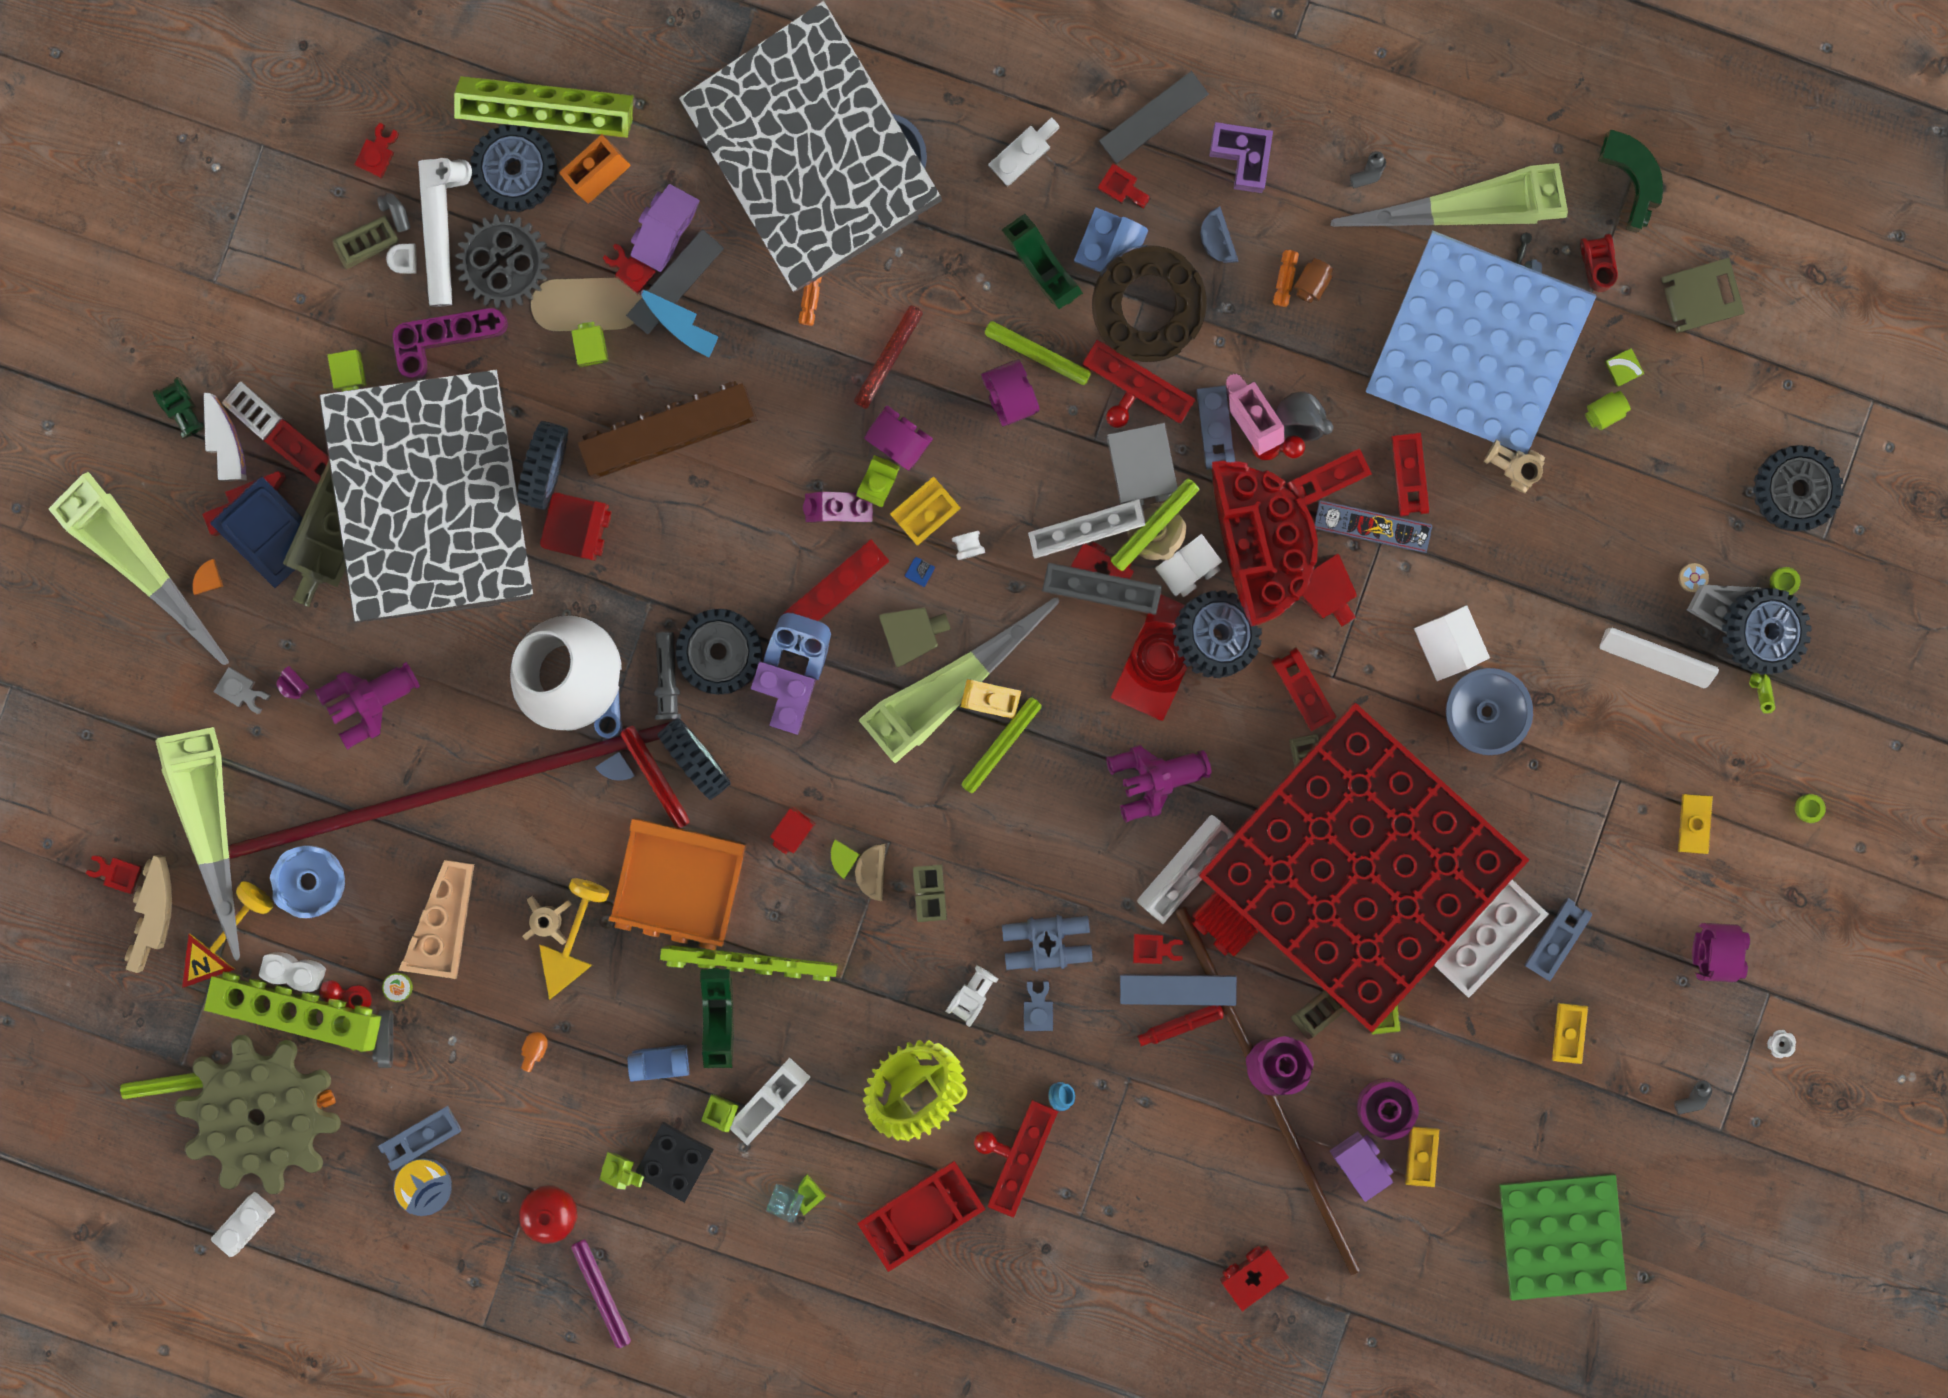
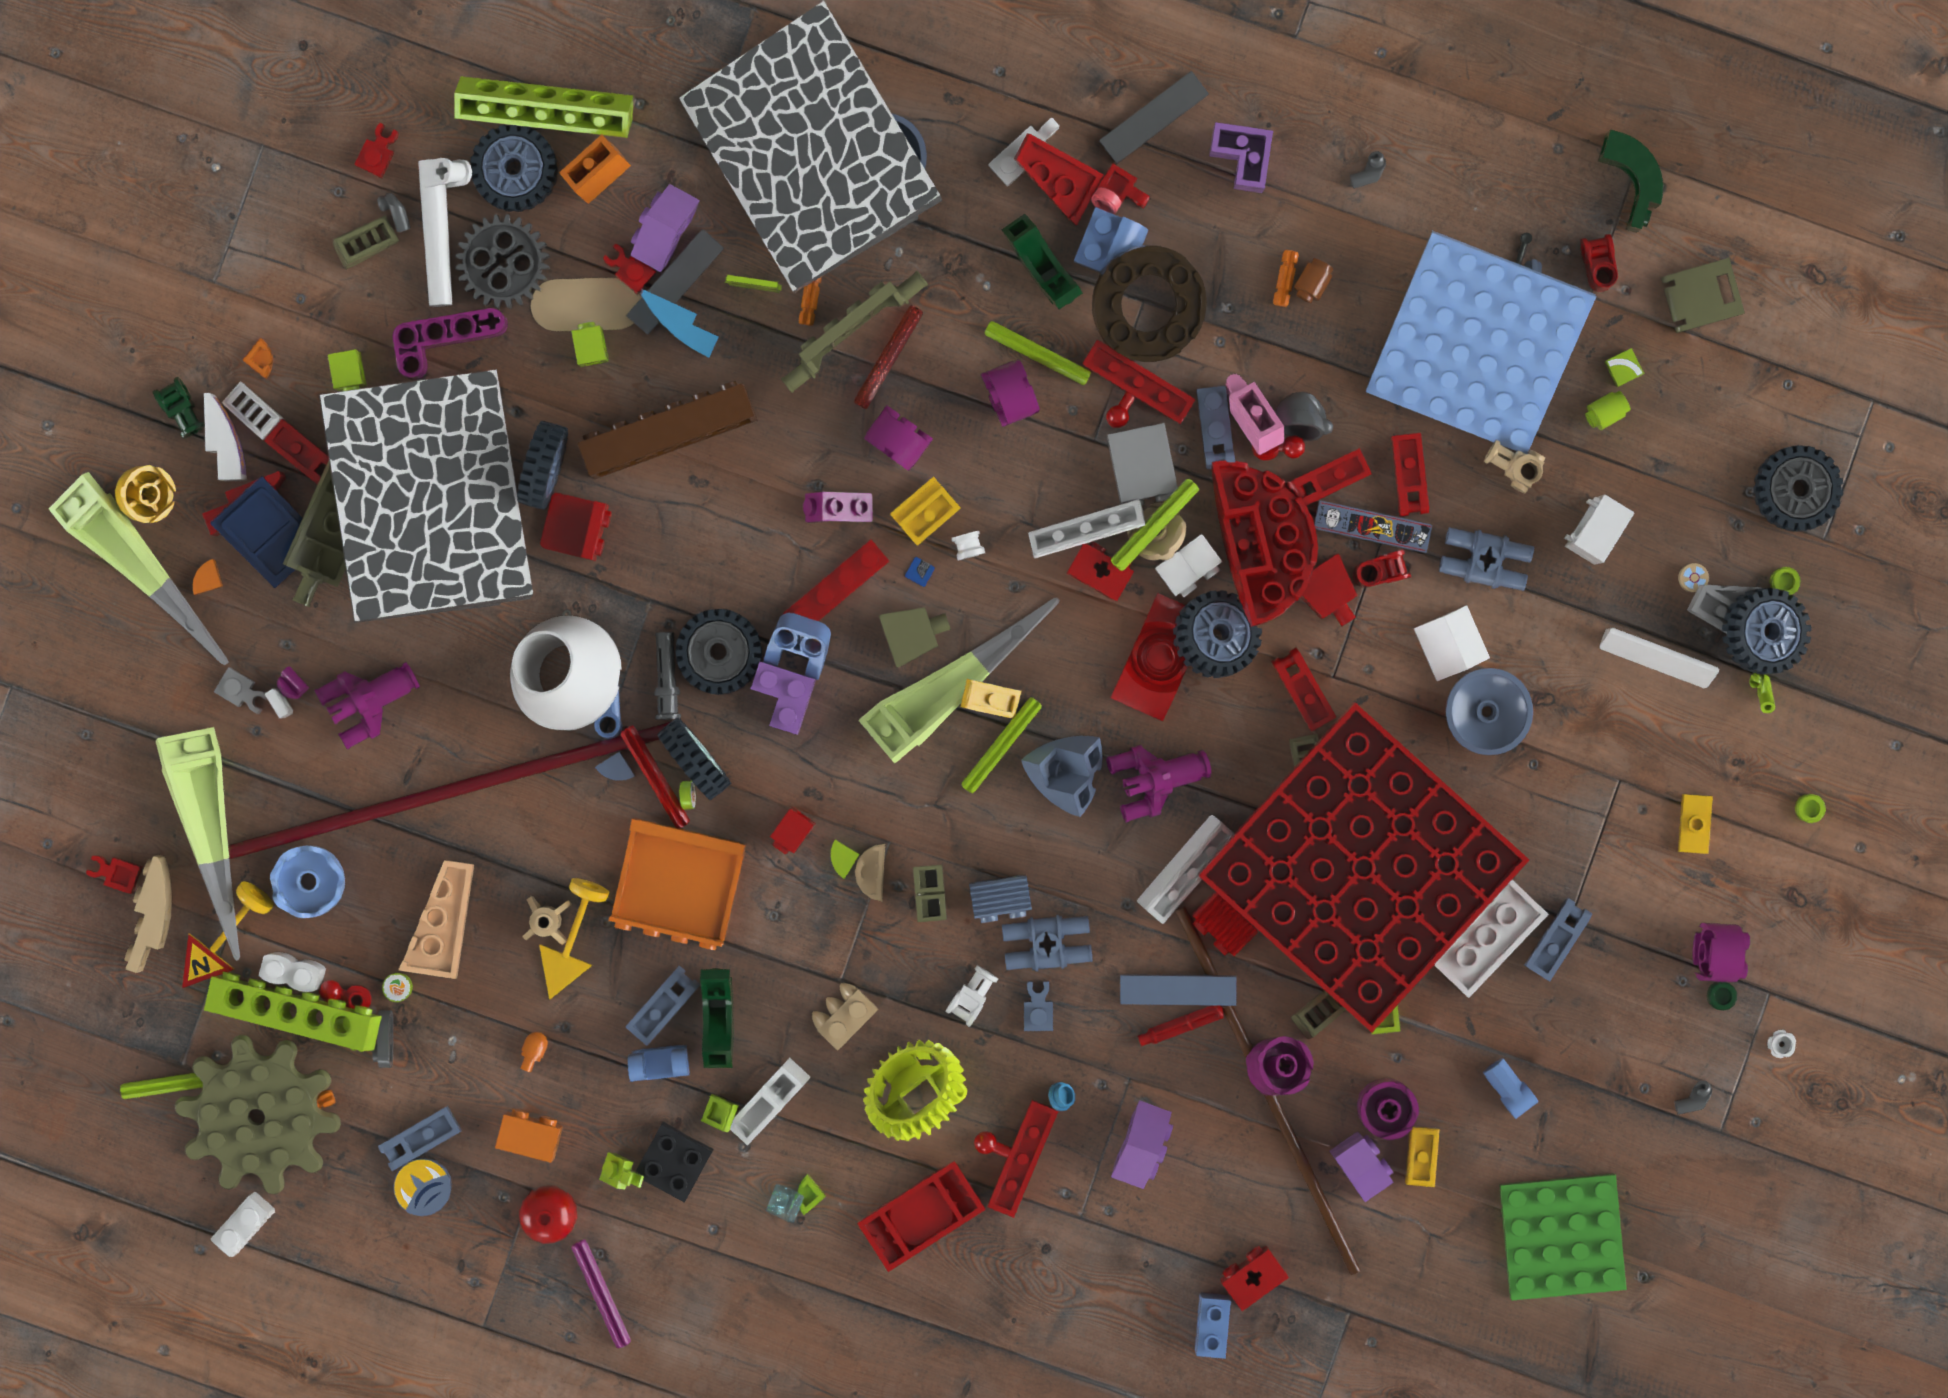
white tile [386,244,417,274] -> none
lime wing [660,945,838,981] -> none
lime bracket [856,455,900,507] -> none
dark grey tile [1042,563,1162,615] -> none
red plate [1133,933,1183,964] -> none
sand blue tile [1200,206,1238,263] -> none
yellowish green plate [1331,163,1568,227] -> none
yellow plate [1552,1003,1588,1064] -> none
none -> yellow cylinder [115,465,176,523]
none -> orange tile [243,338,273,379]
none -> white tile [265,688,293,718]
none -> orange brick [495,1108,563,1163]
none -> sand blue plate [626,966,701,1046]
none -> lime tile [679,780,696,810]
none -> lime piece [725,275,782,293]
none -> olive plate [781,271,928,393]
none -> tan plate [812,983,878,1051]
none -> sand blue brick [969,874,1032,923]
none -> red wing [1014,133,1104,226]
none -> sand blue brick [1021,736,1102,817]
none -> coral tile [1091,188,1121,214]
none -> medium lavender brick [1111,1100,1173,1189]
none -> medium blue brick [1194,1293,1231,1359]
none -> red piece [1353,549,1411,588]
none -> sand blue pin [1439,527,1534,591]
none -> medium blue piece [1483,1058,1539,1119]
none -> white container [1564,494,1634,565]
none -> dark green tile [1706,982,1737,1011]

